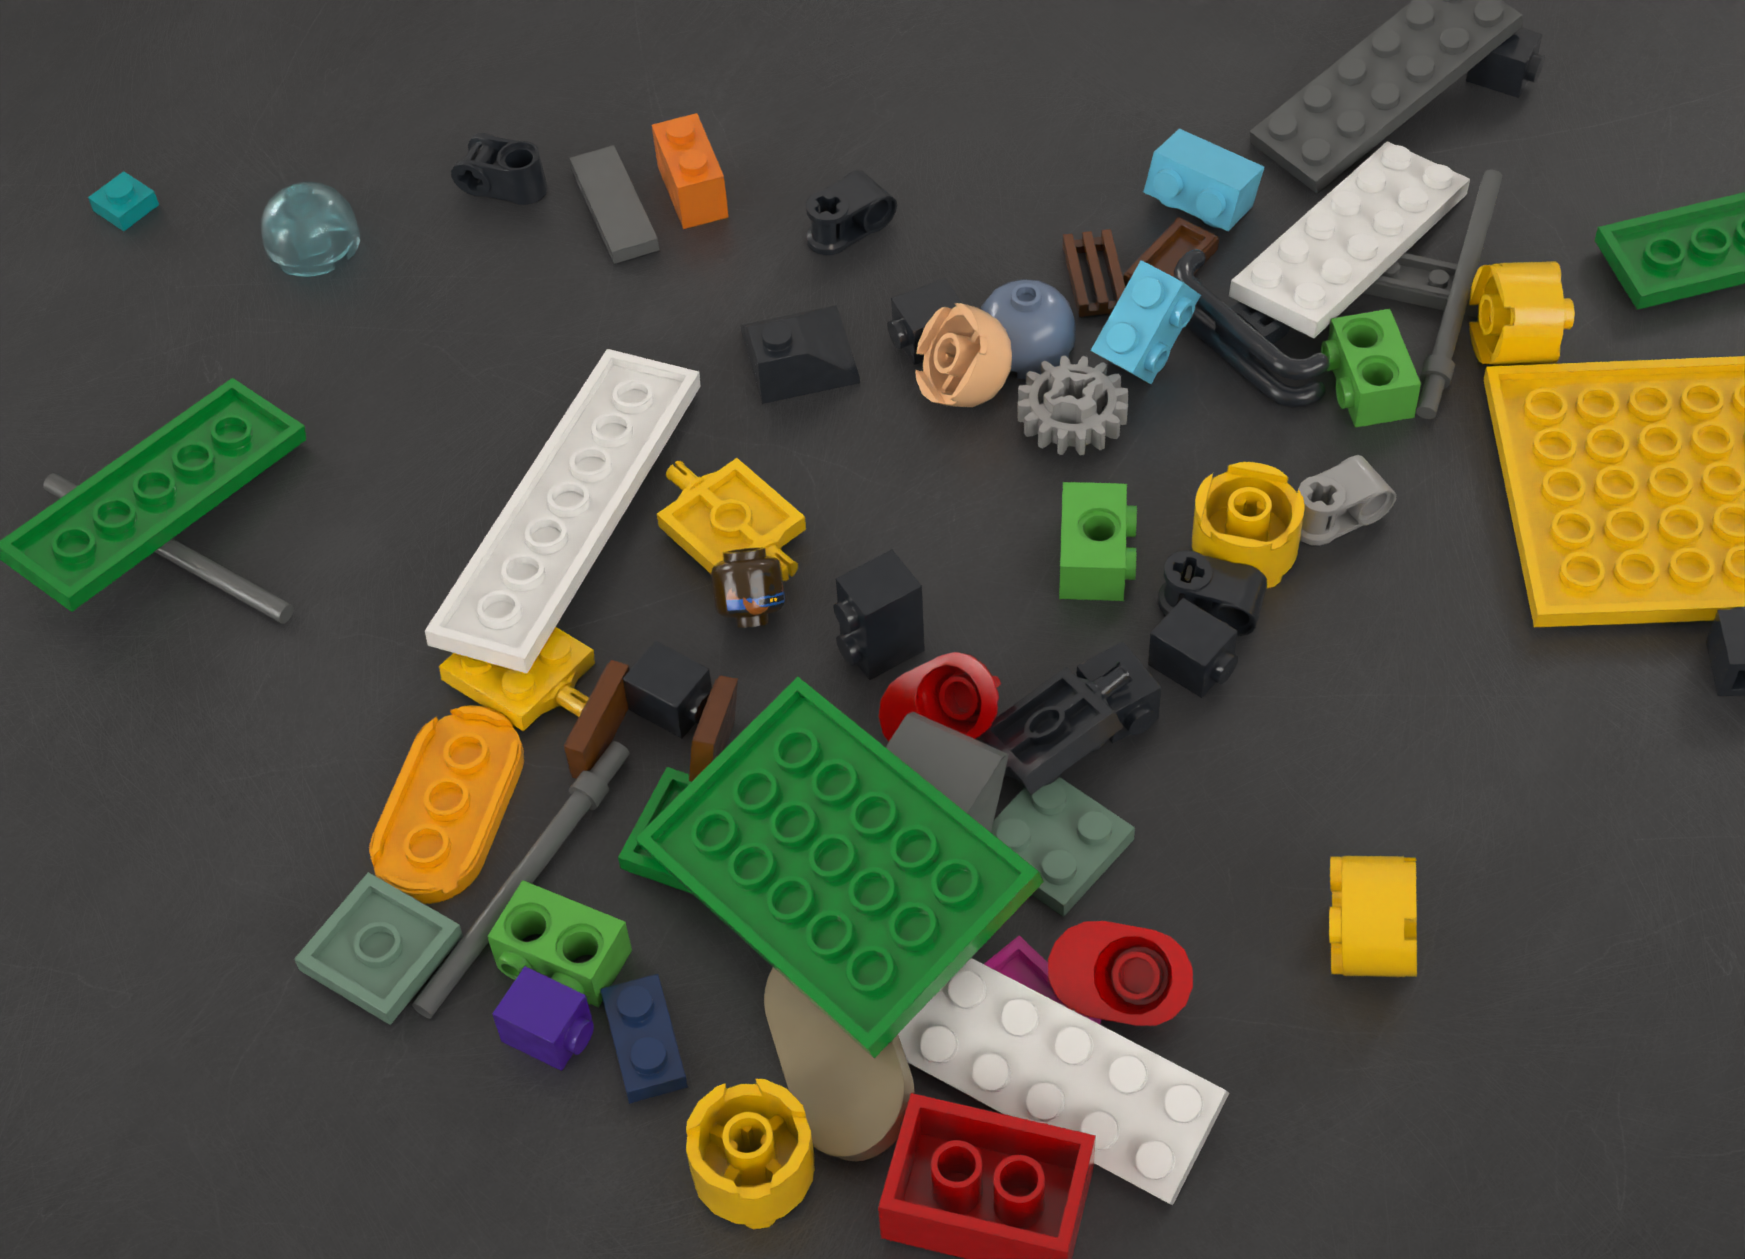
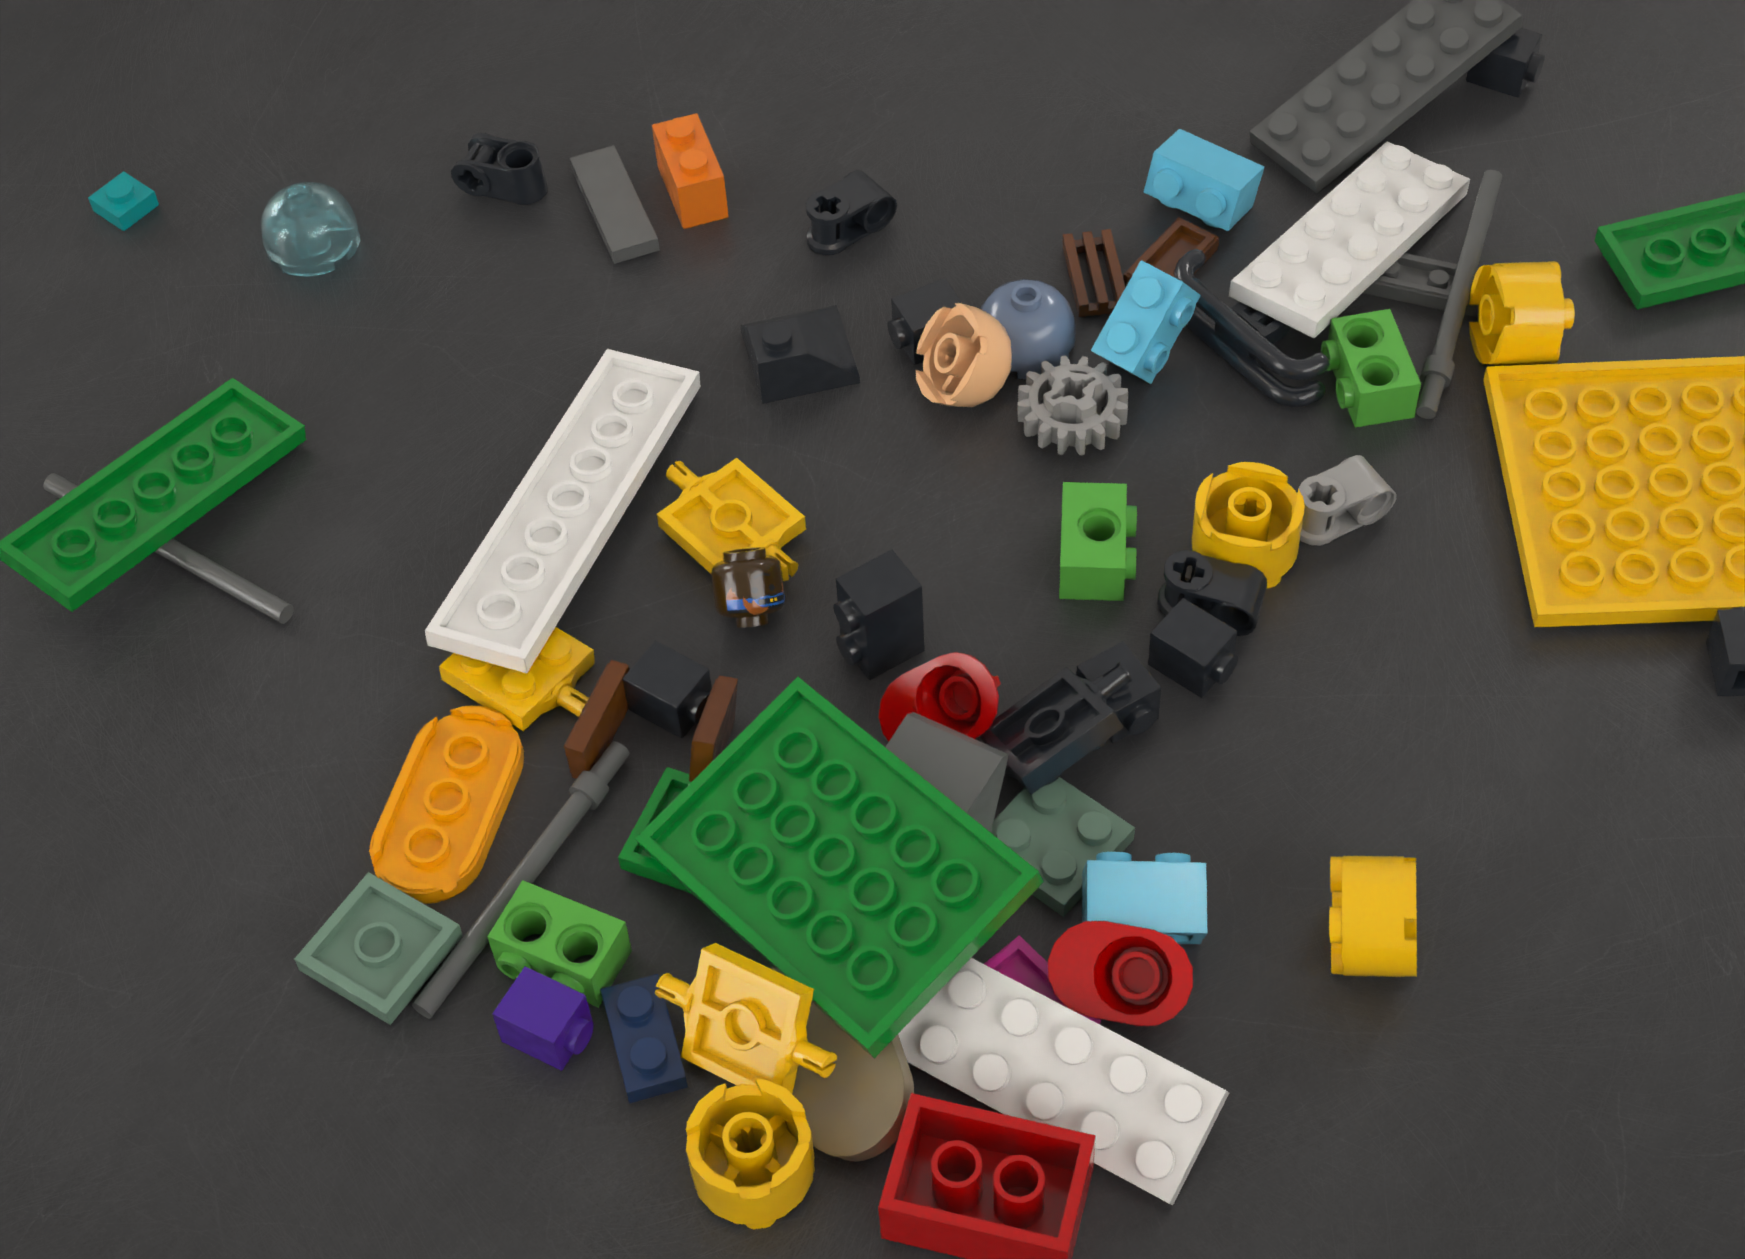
none -> yellow plate [655,943,837,1094]
none -> medium azure brick [1082,852,1208,944]

